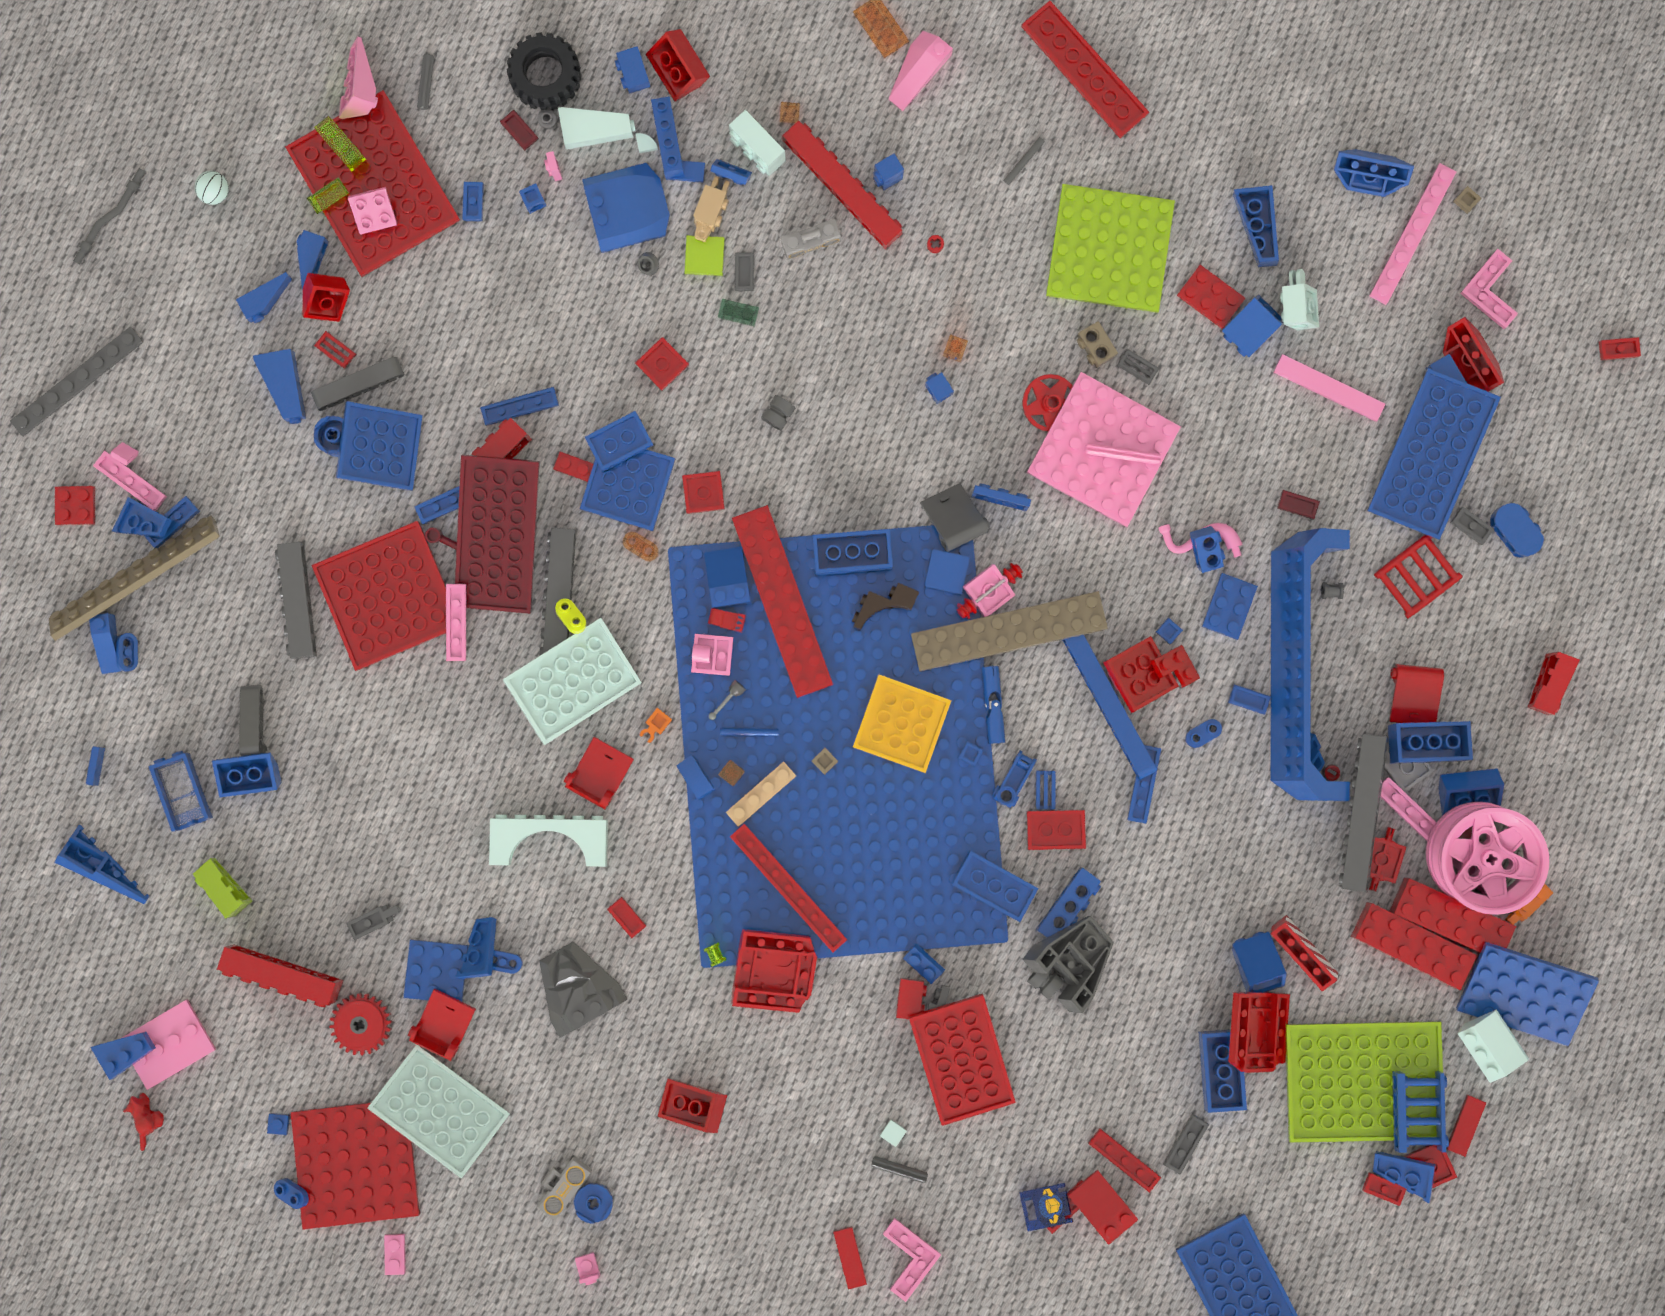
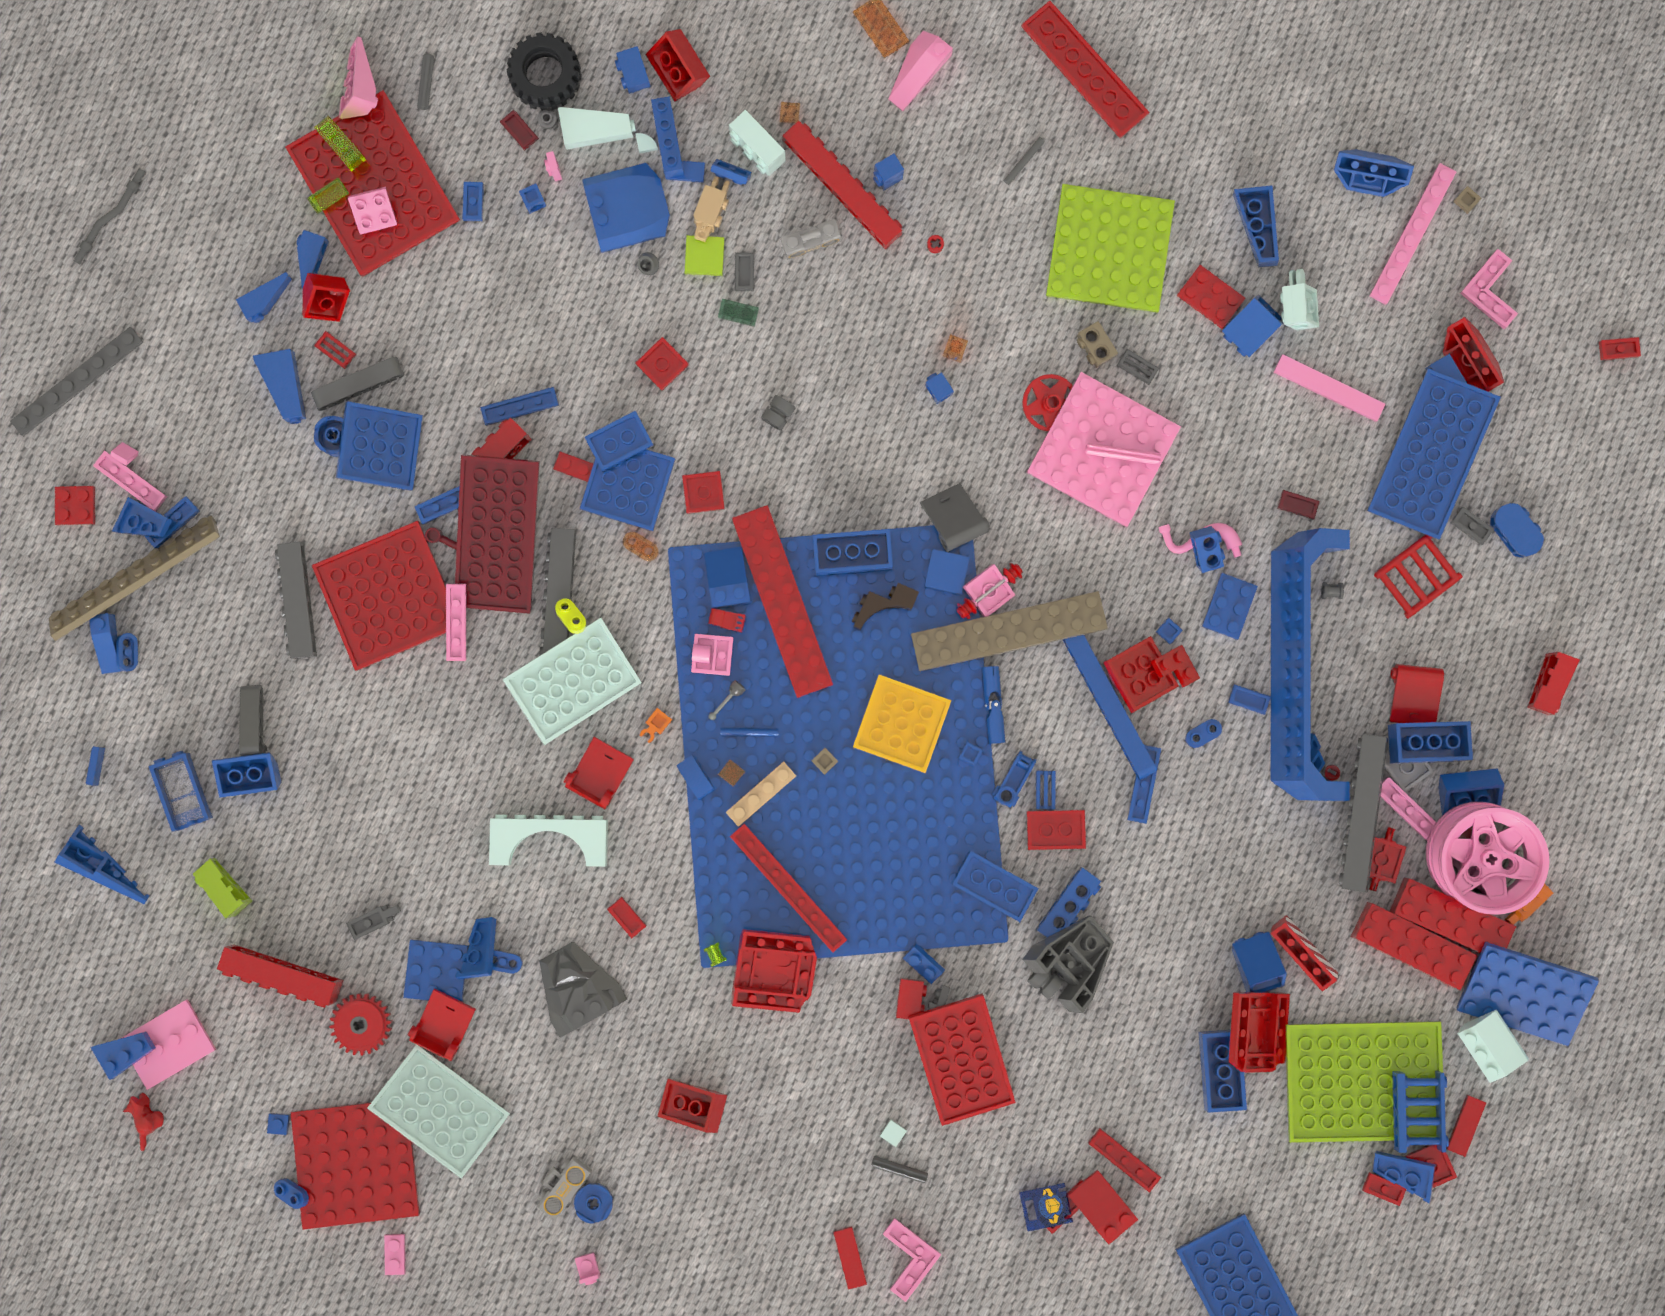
light aqua piece [195,171,229,205] -> none
blue plate [971,483,1032,511] -> none
dark grey tile [1163,1114,1210,1175] -> none

